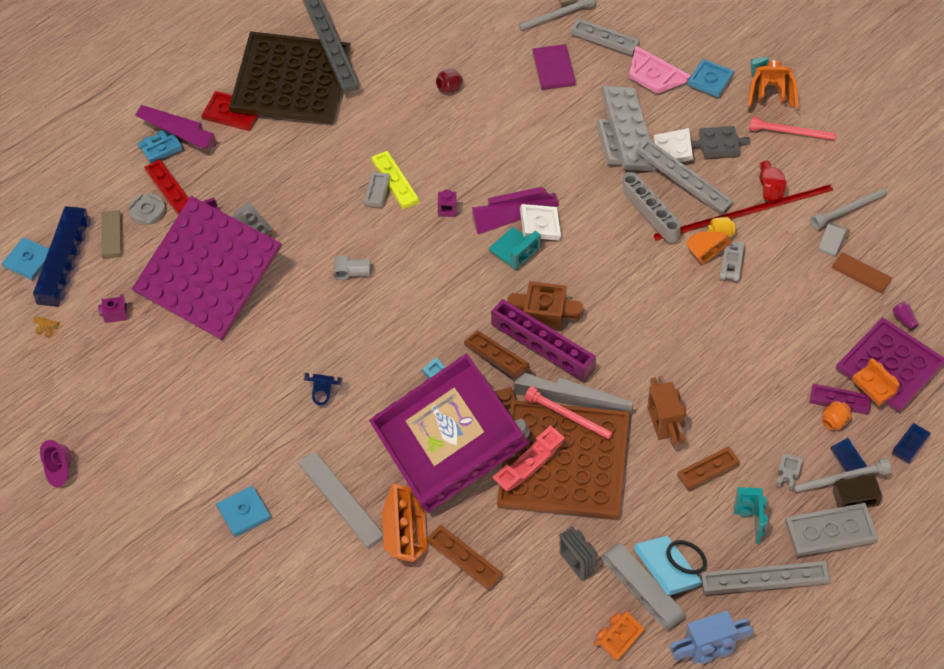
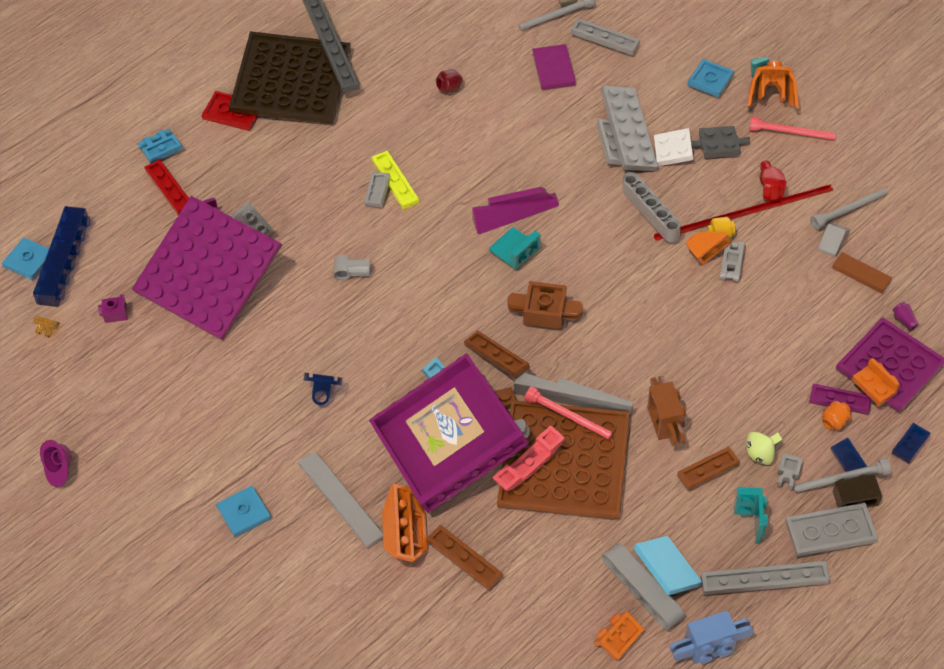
dark tan tile [101,210,121,259] -> none
light grey tile [129,193,166,225] -> none
magenta wedge [135,105,217,149] -> none
magenta brick [437,189,457,217] -> none
magenta brick [491,299,596,382] -> none
white plate [520,204,561,240] -> none
dark grey brick [559,526,597,581] -> none
bright pink wing [629,46,691,94] -> none
light grey tile [636,138,733,215] -> none
black piece [666,540,707,574] -> none
none -> yellowish green piece [746,432,782,465]

